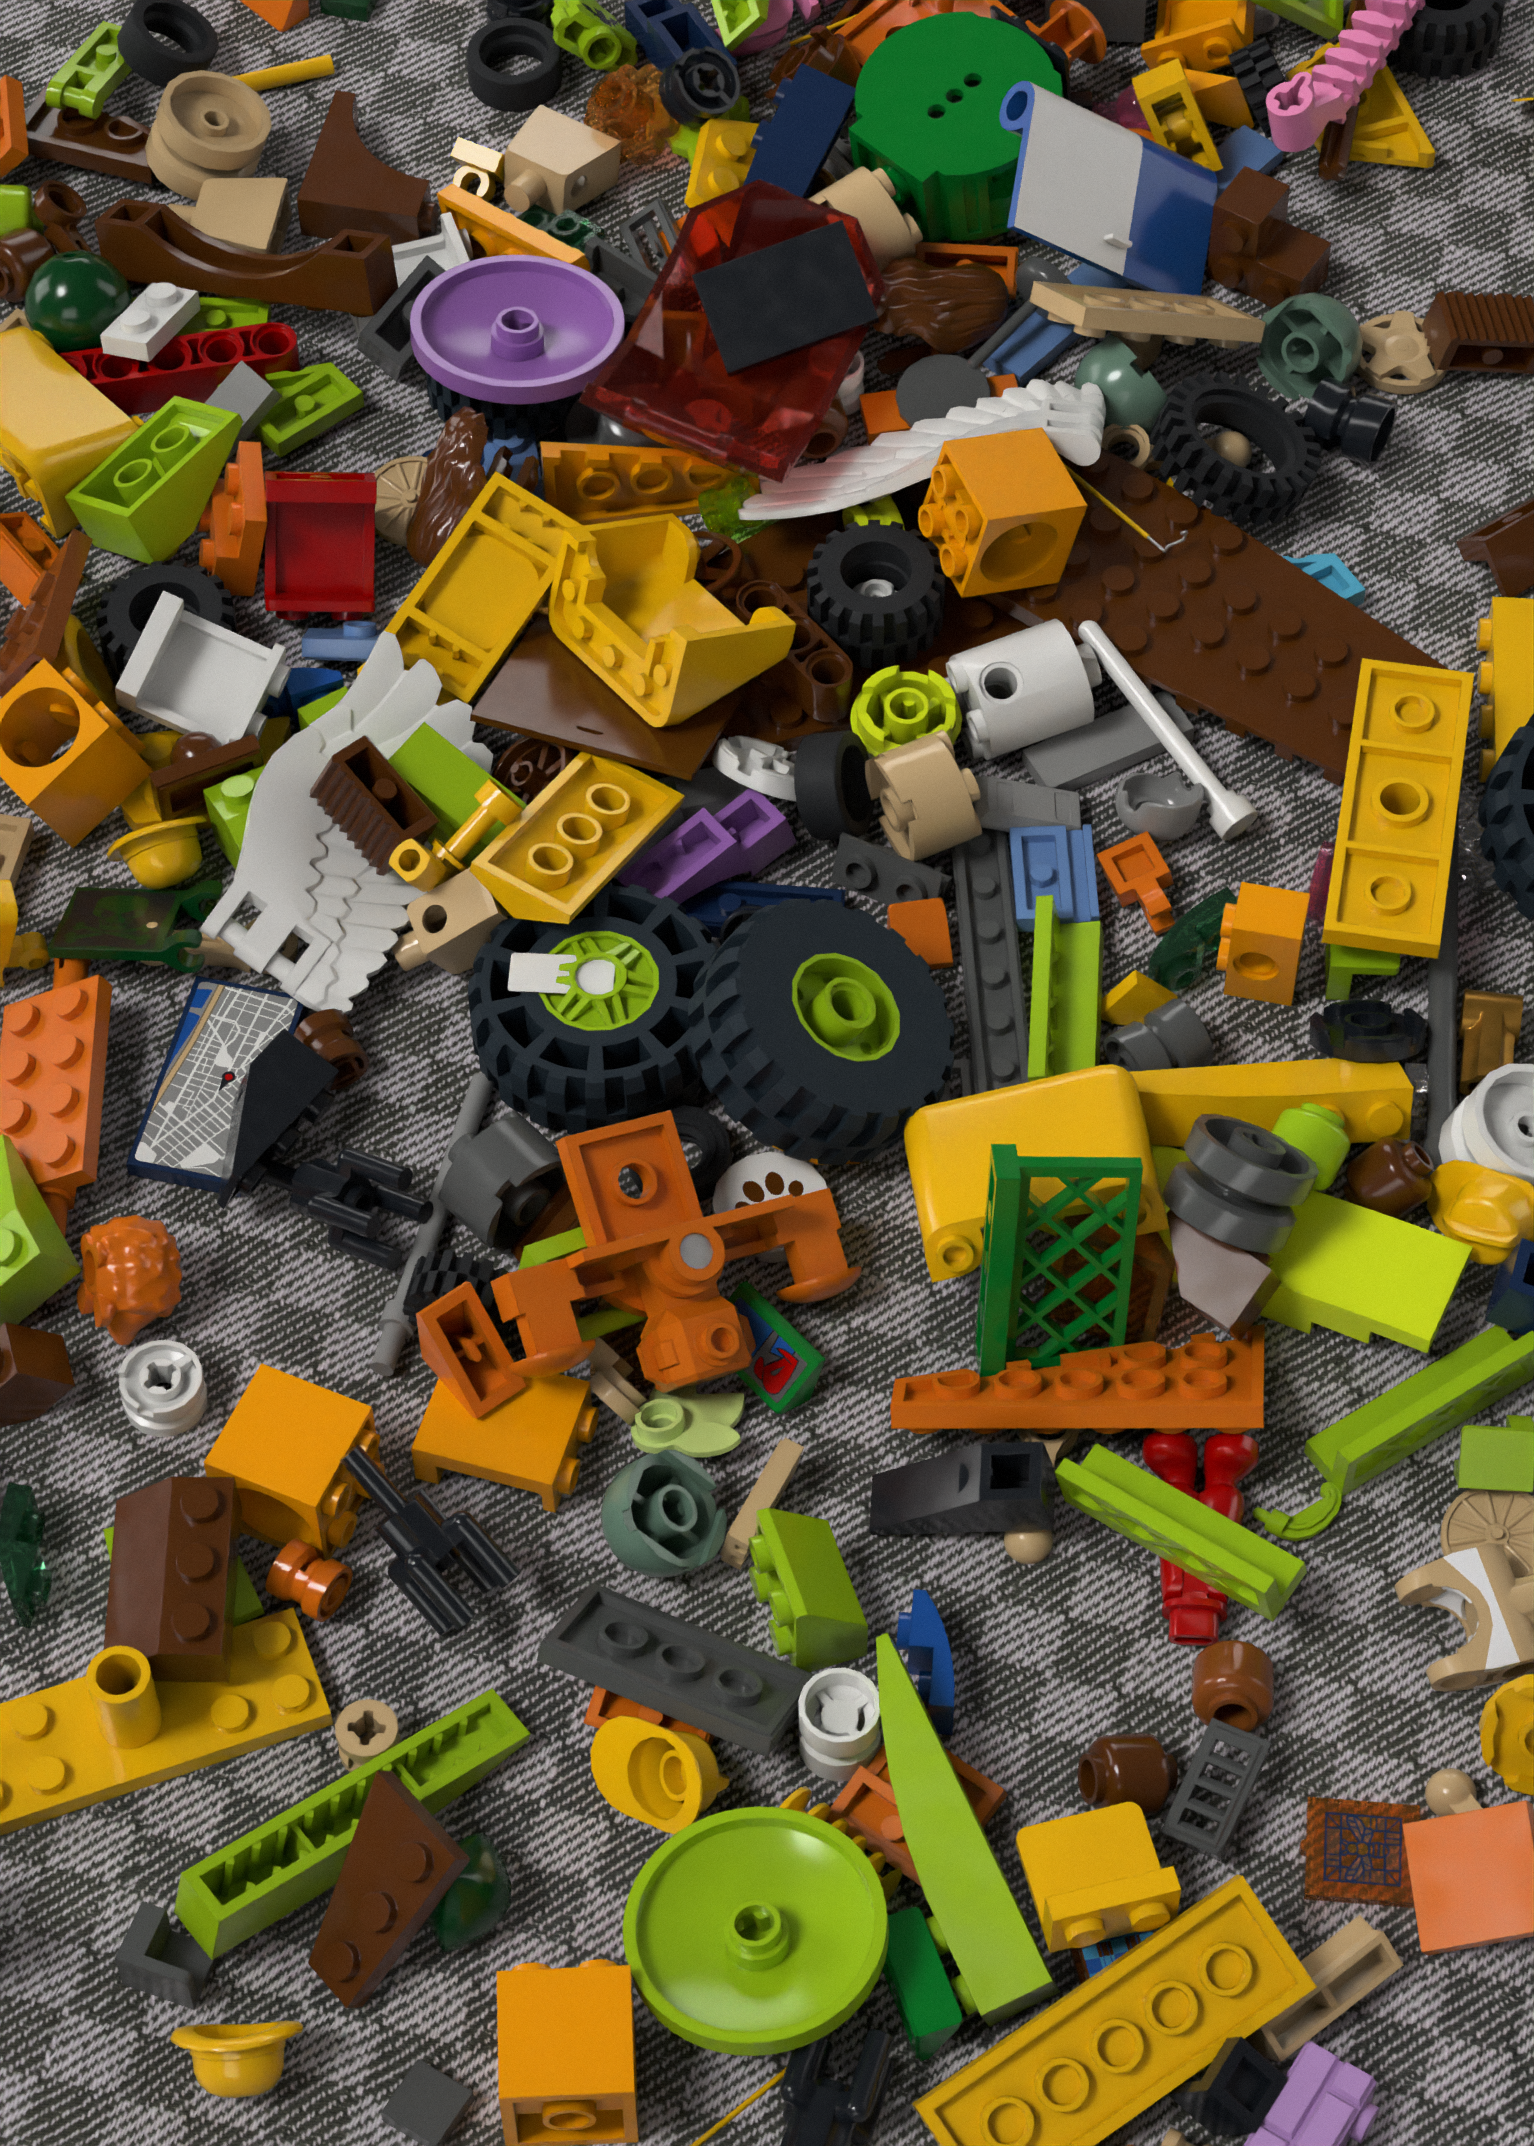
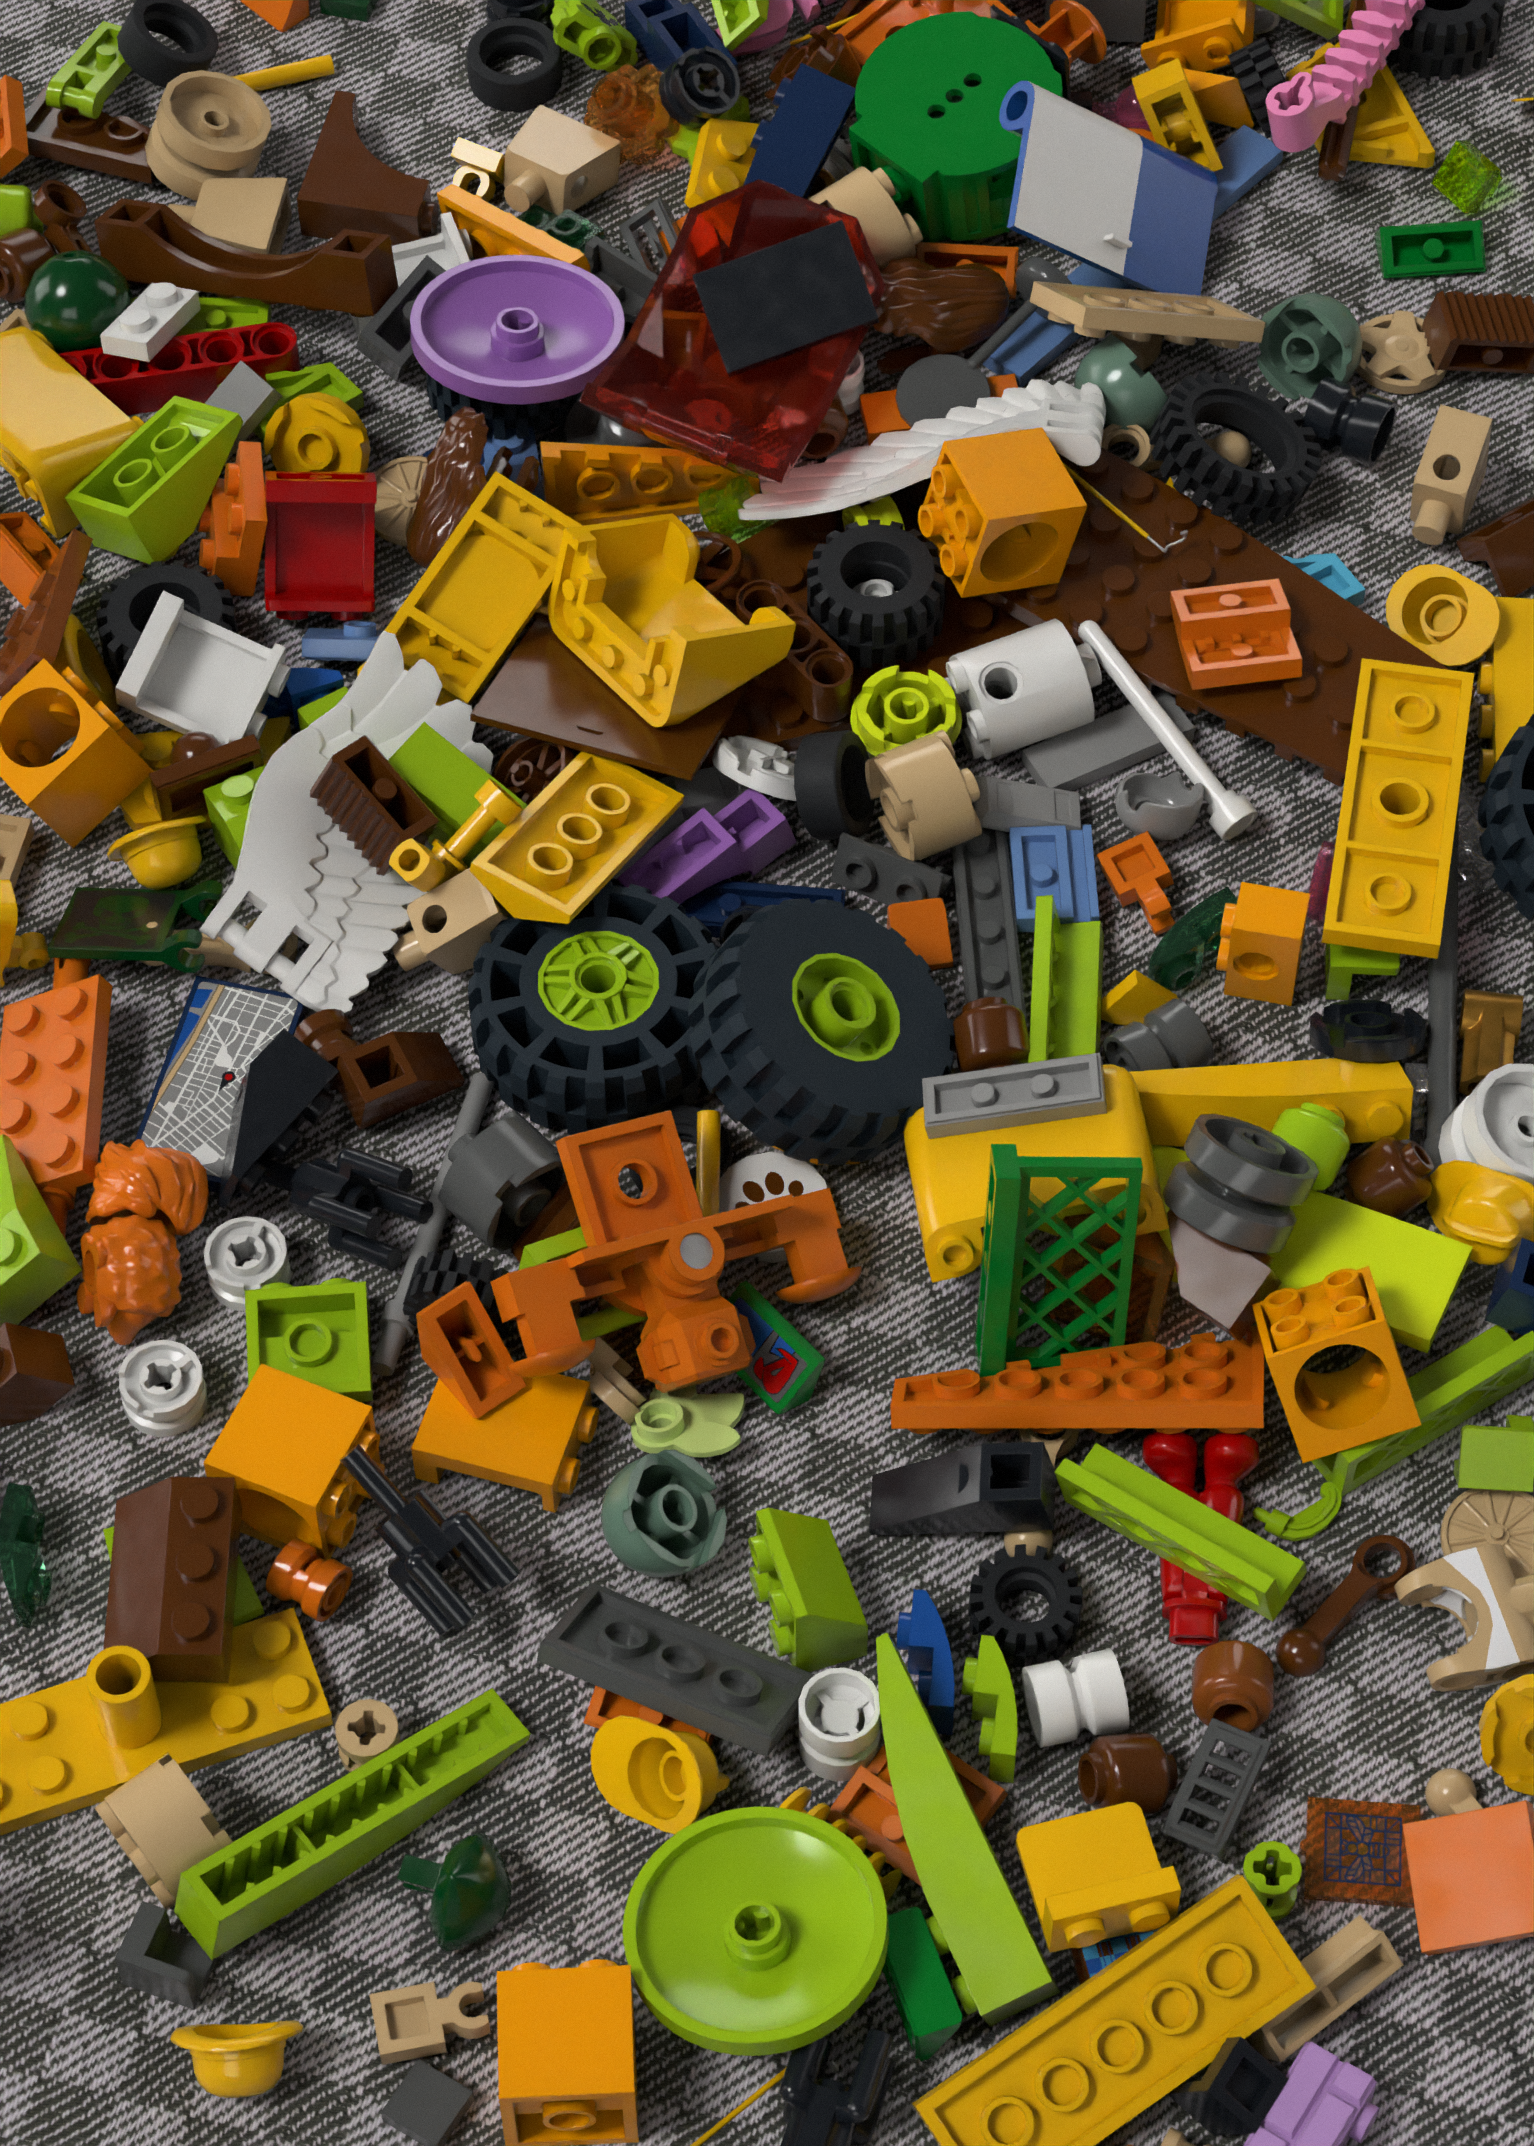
reddish brown wing [308,1771,471,2008] -> none
white sticker [508,953,615,995] -> none
tan tile [720,1437,804,1570] -> none
reddish brown brick [1206,166,1331,308] -> none
none -> orange hair [85,1139,209,1236]
none -> tan brick [95,1753,233,1911]
none -> white wheel [203,1216,292,1312]
none -> lime plate [245,1278,373,1402]
none -> yellow tile [264,392,371,473]
none -> reddish brown slope [334,1031,465,1130]
none -> tan plate [369,1981,490,2065]
none -> yellow bar [696,1110,721,1286]
none -> light grey tile [922,1052,1107,1139]
none -> reddish brown head [953,997,1030,1073]
none -> lime slope [961,1635,1018,1784]
none -> black tyre [968,1544,1083,1668]
none -> white wheel [1022,1649,1130,1748]
none -> orange slope [1170,578,1303,690]
none -> lime bush [1243,1841,1302,1921]
none -> light orange brick [1252,1266,1422,1463]
none -> reddish brown piece [1275,1535,1417,1678]
none -> green slope [1374,220,1486,280]
none -> yellow piece [1386,564,1501,667]
none -> tan torso [1410,404,1493,545]
none -> clear neon green tile [1431,141,1503,213]

